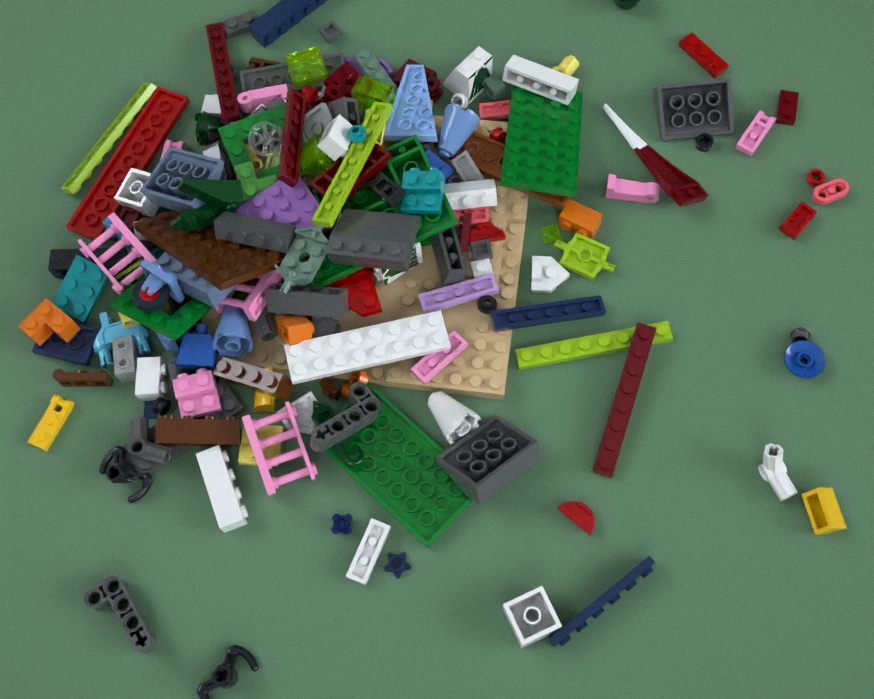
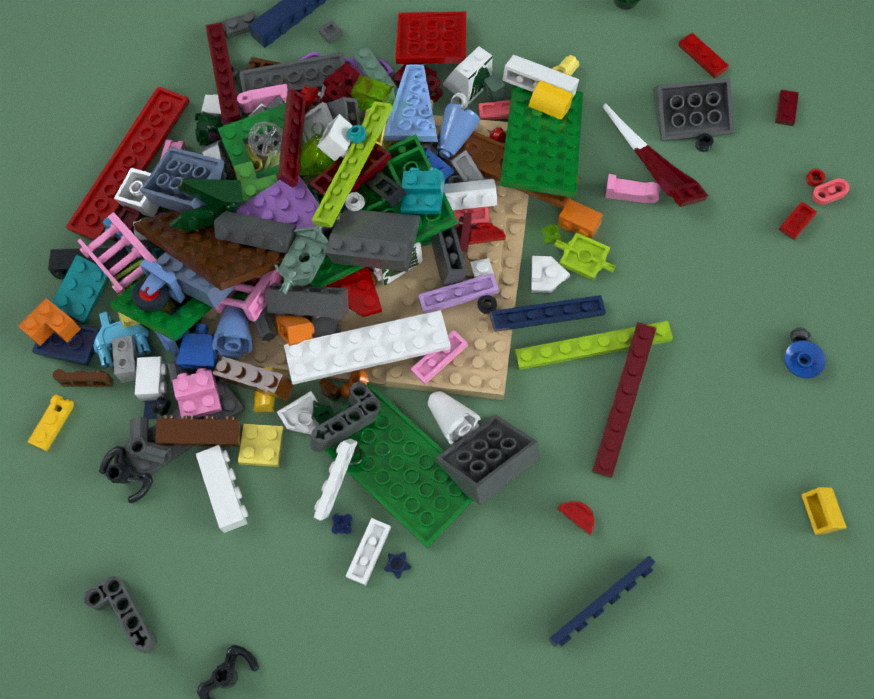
lime plate [61,82,157,194] -> none
bright pink fence [242,401,318,497] -> none
clear neon green plate [285,46,328,88] -> none
dark grey plate [470,238,493,261] -> none
white brick [502,586,562,649] -> none
bright pink plate [735,110,776,157] -> none
white piece [758,443,798,501] -> none
none -> white plate [314,439,357,521]
none -> white plate [345,192,365,211]
none -> red plate [395,11,466,64]
none -> yellow brick [529,80,573,120]

